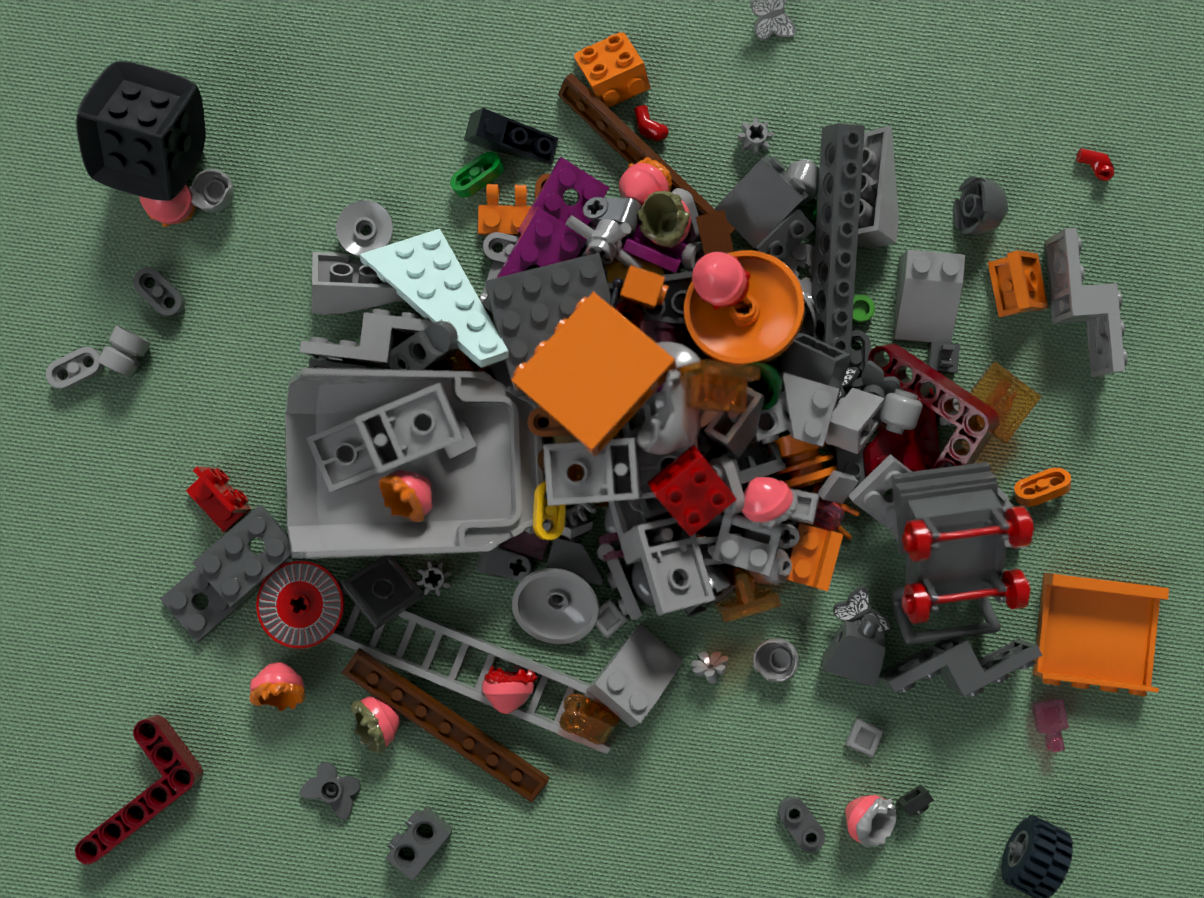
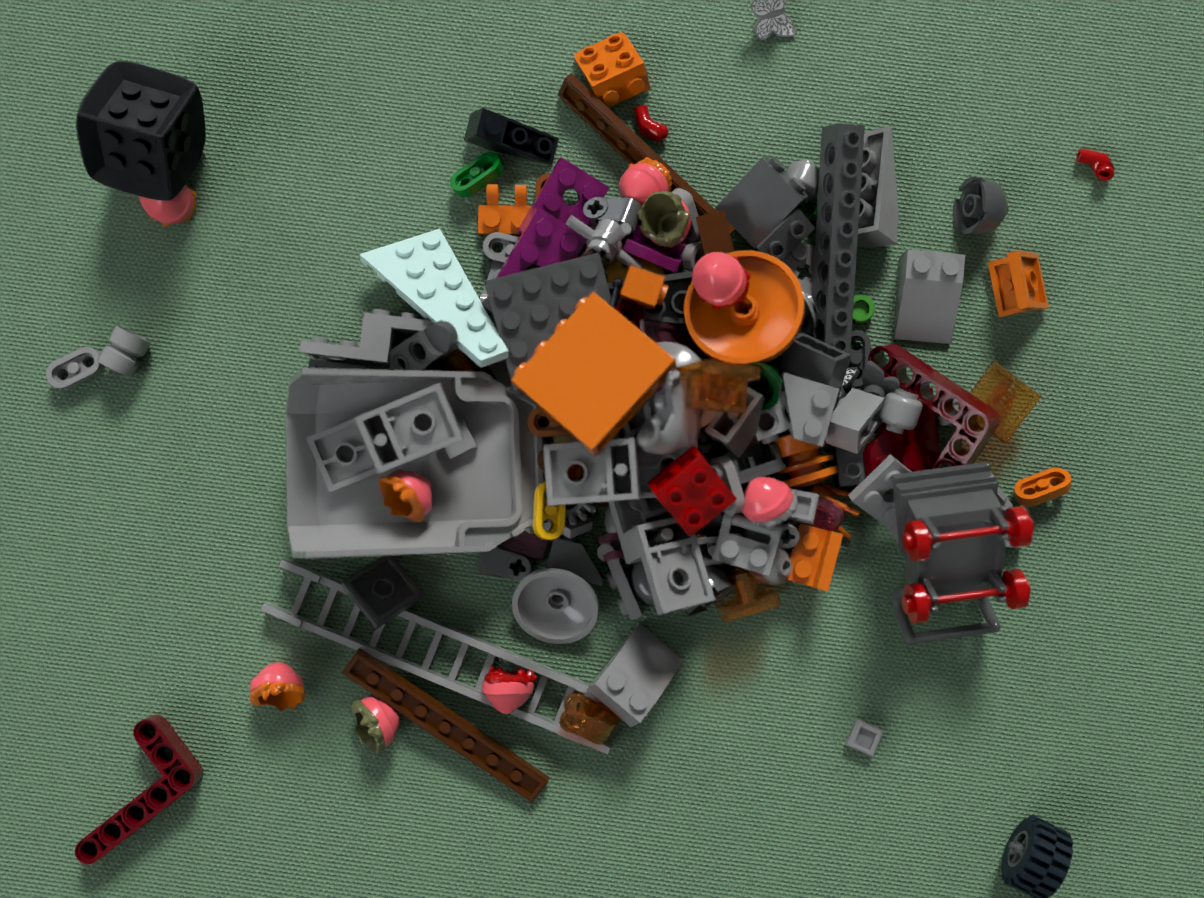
dark grey plate [133,267,185,317] -> none
dark grey bracket [160,505,292,642] -> none
red bracket [185,466,252,532] -> none
light grey hair [189,169,234,212] -> none
piece [256,561,344,648] -> none
dark grey animal [299,762,361,820] -> none
light grey wedge [312,252,403,315] -> none
light grey dish [336,200,393,257] -> none
dark grey brick [385,806,453,881] -> none
light grey gear [416,561,452,596] -> none
light grey tile [595,598,628,639] -> none
light grey plant [691,651,728,683] -> none
light grey gear [737,117,774,156] -> none
light grey hair [753,638,799,682] -> none
dark grey plate [778,796,825,852] -> none
light grey tile [818,471,859,504] -> none
dark grey torso [822,614,886,688] -> none
dark grey animal [833,586,892,633] -> none
light grey hair [845,795,897,848] -> none
dark grey bracket [879,638,1042,697] -> none
pearl dark grey plate [897,785,934,816] -> none
dark grey tile [927,342,960,374] -> none
clear pink plate [1031,698,1069,752] -> none
orange panel [1033,573,1169,696] -> none
light grey bracket [1045,228,1127,378] -> none

